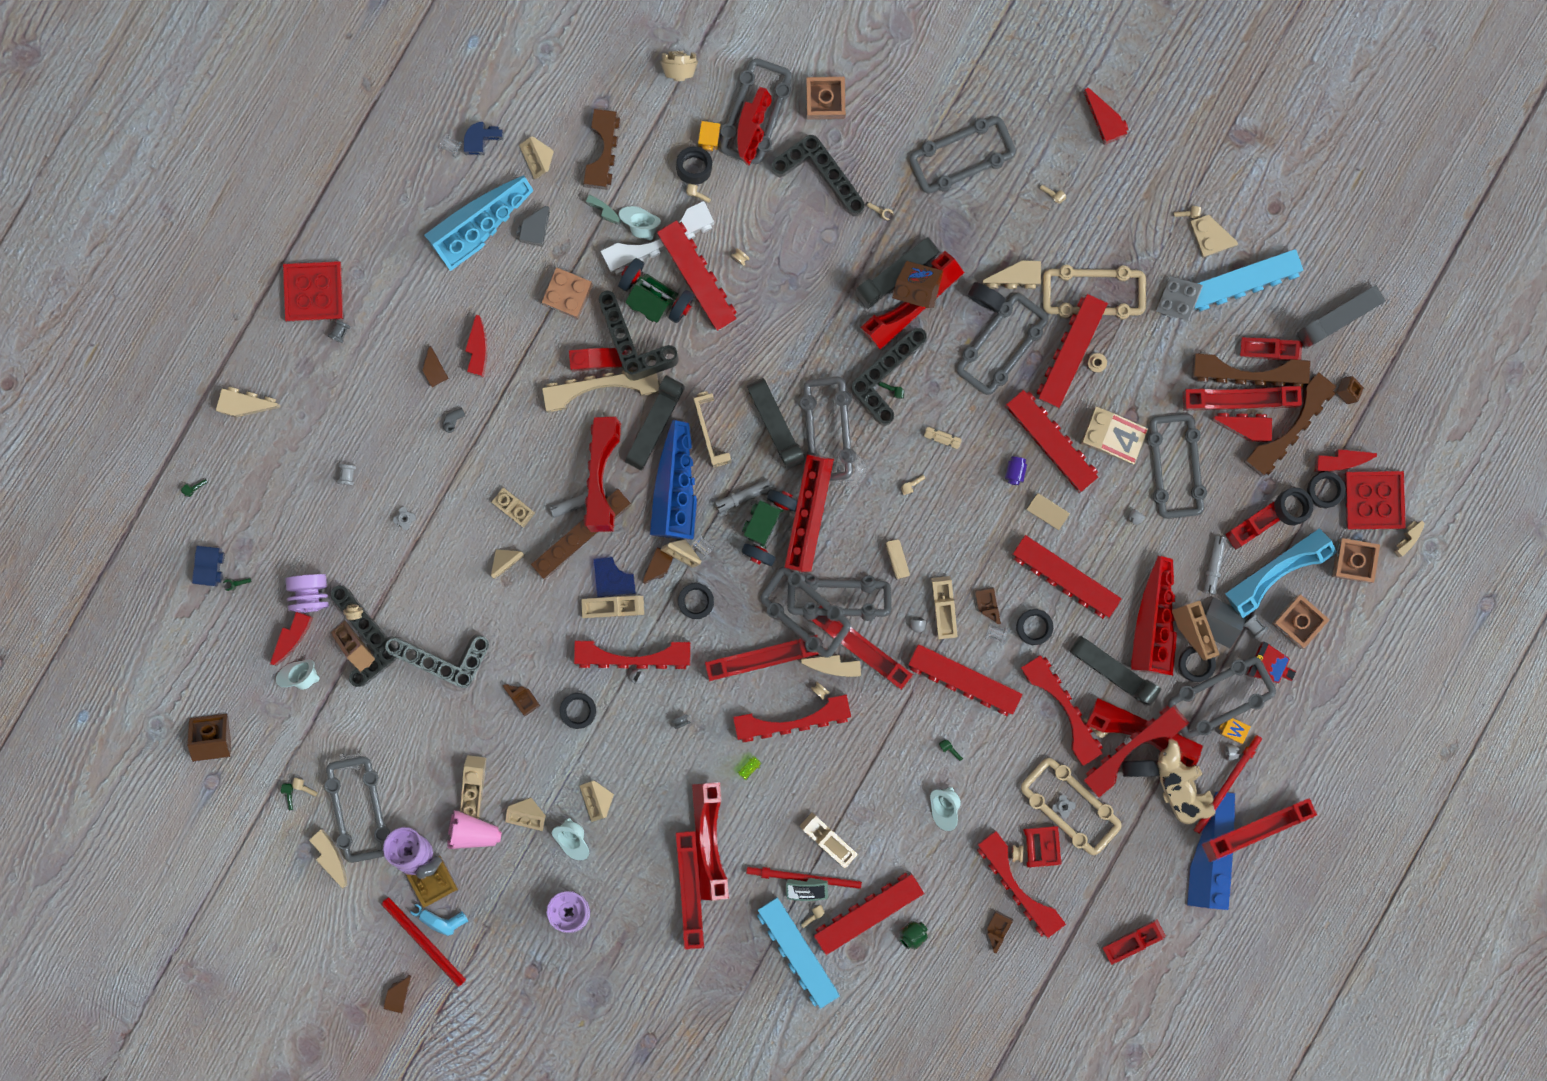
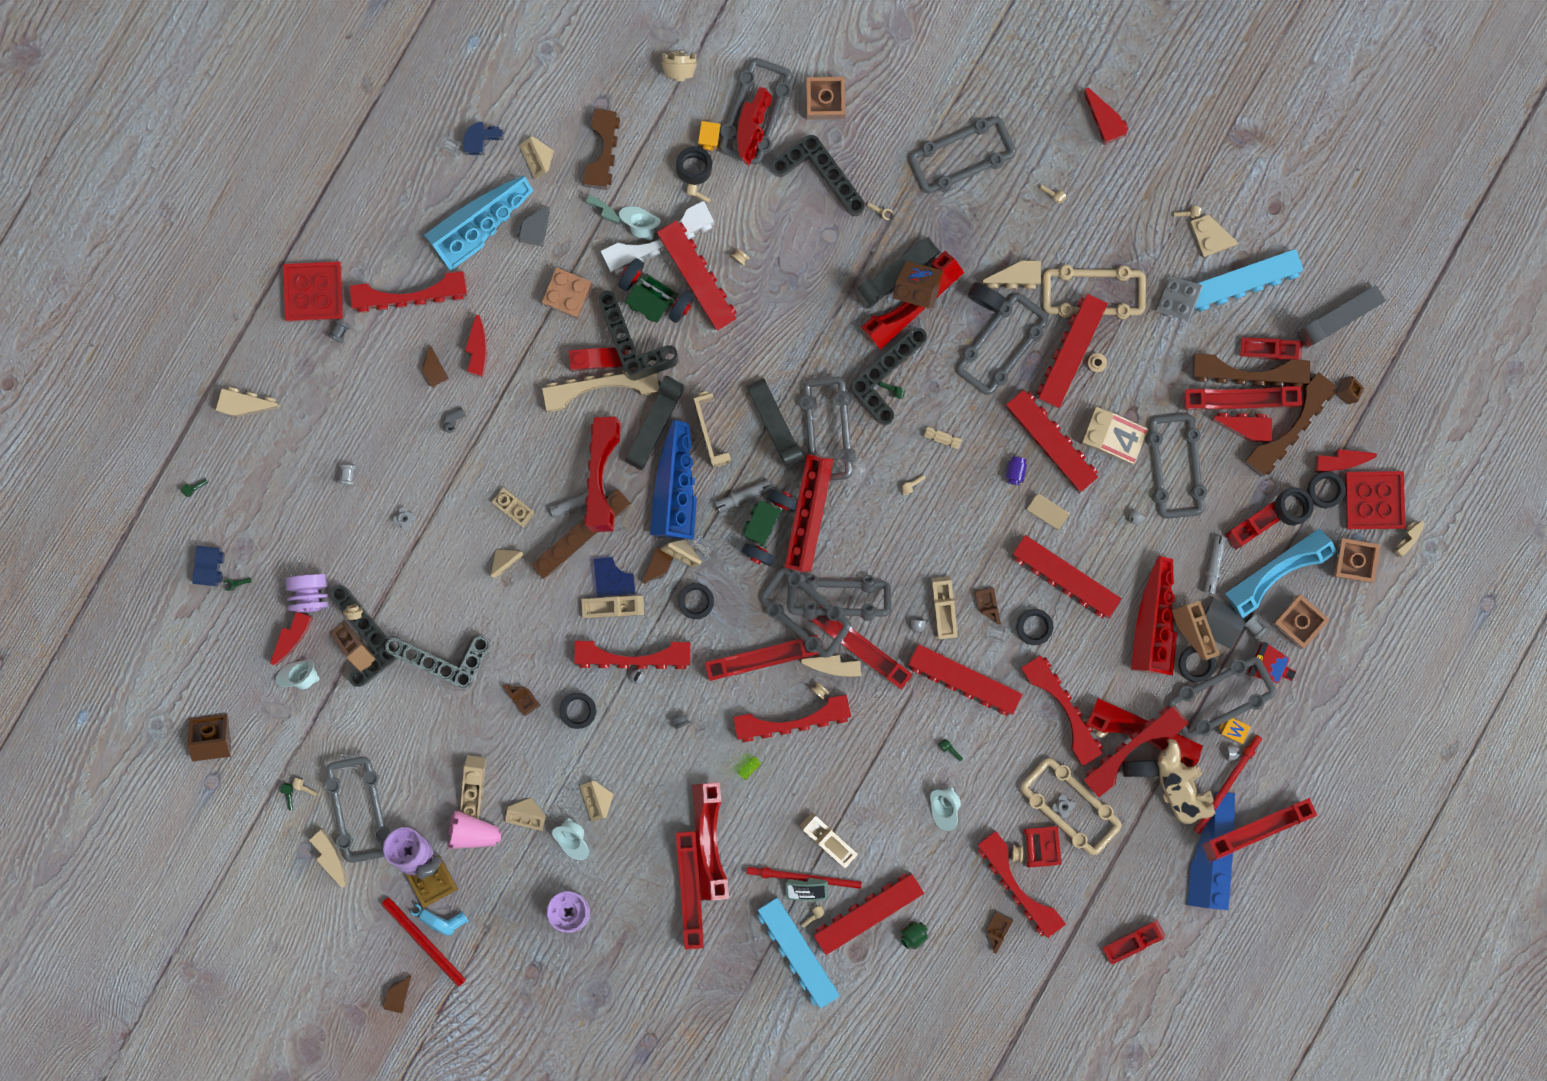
tan slope [885,540,910,580] -> none
pearl dark grey beam [1069,636,1162,706] -> none
none -> red arch [350,271,468,313]

